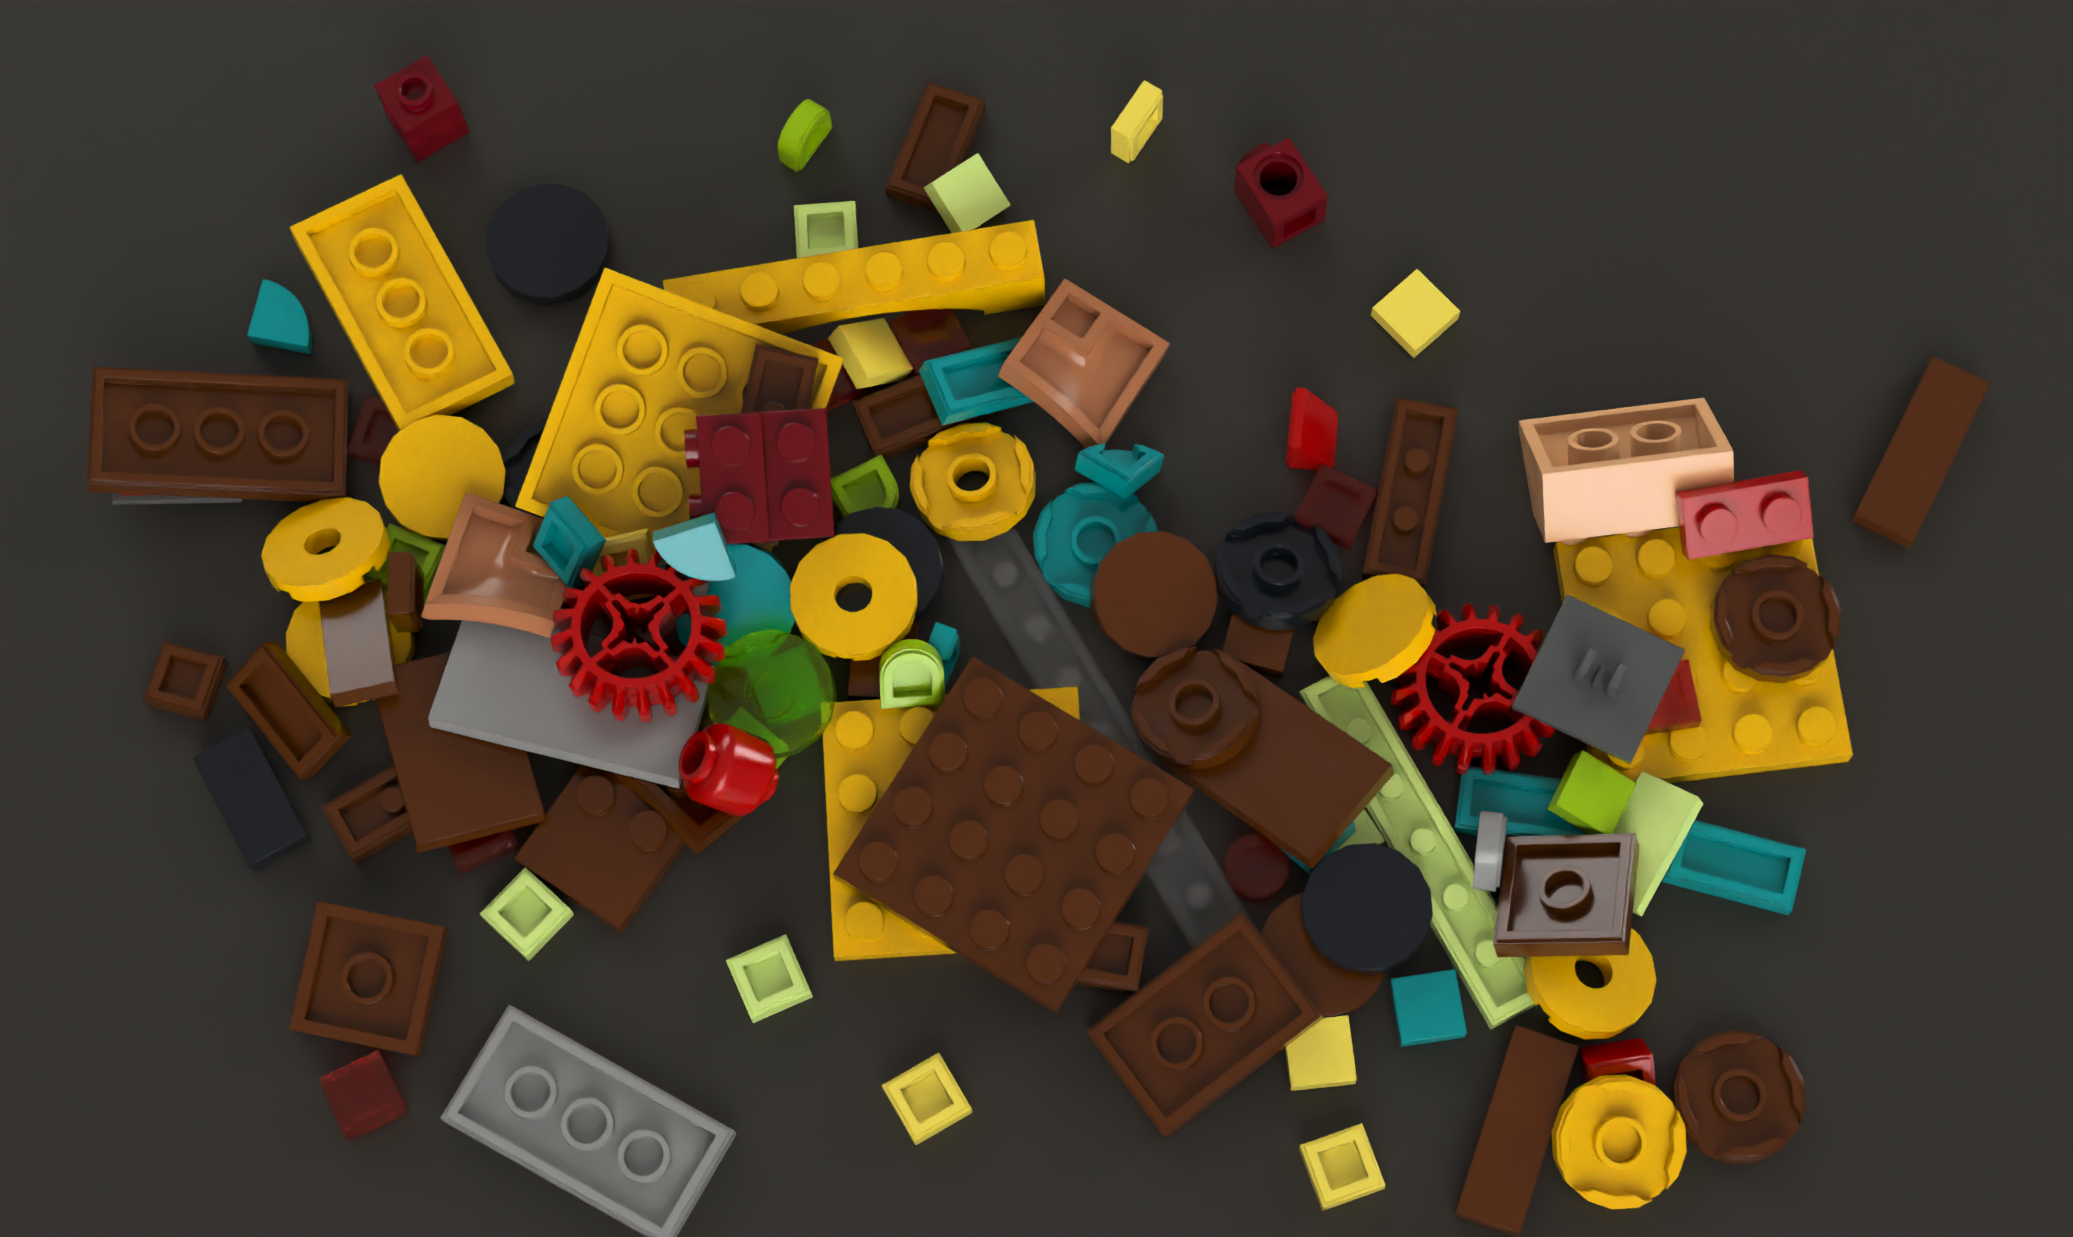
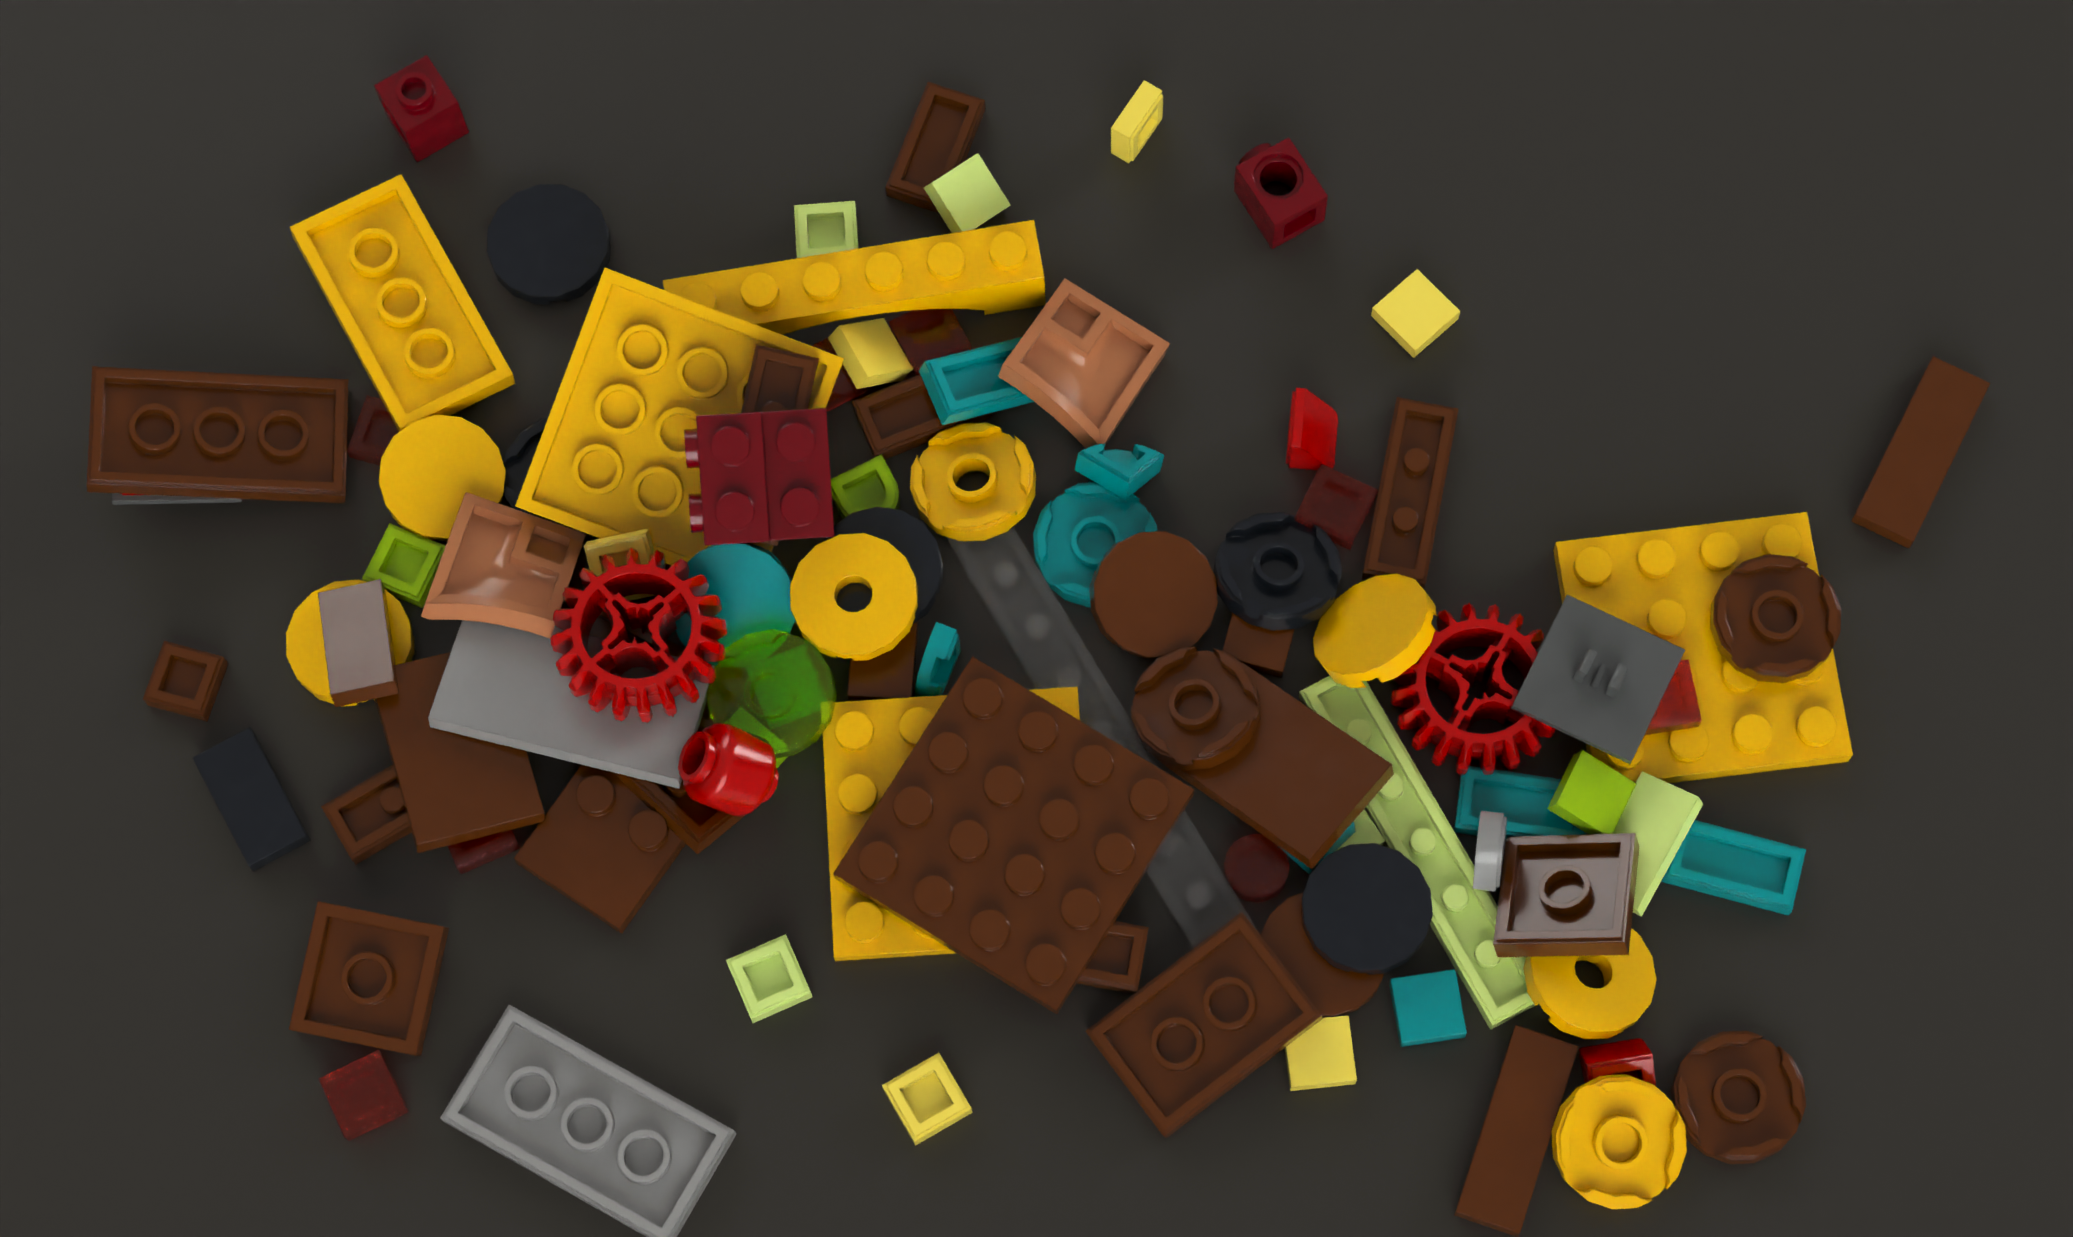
reddish brown tile [225,641,352,780] -> none
teal tile [247,279,313,354] -> none
yellow tile [261,497,391,602] -> none
reddish brown tile [387,552,424,633] -> none
yellowish green tile [480,867,574,962] -> none
teal tile [533,496,606,588] -> none
tile [653,512,736,581] -> none
lime tile [777,99,832,172] -> none
lime tile [879,639,945,709] -> none
light yellow tile [1299,1123,1386,1211] -> none
light nougat slope [1518,398,1734,545] -> none
plate [1675,470,1814,560] -> none

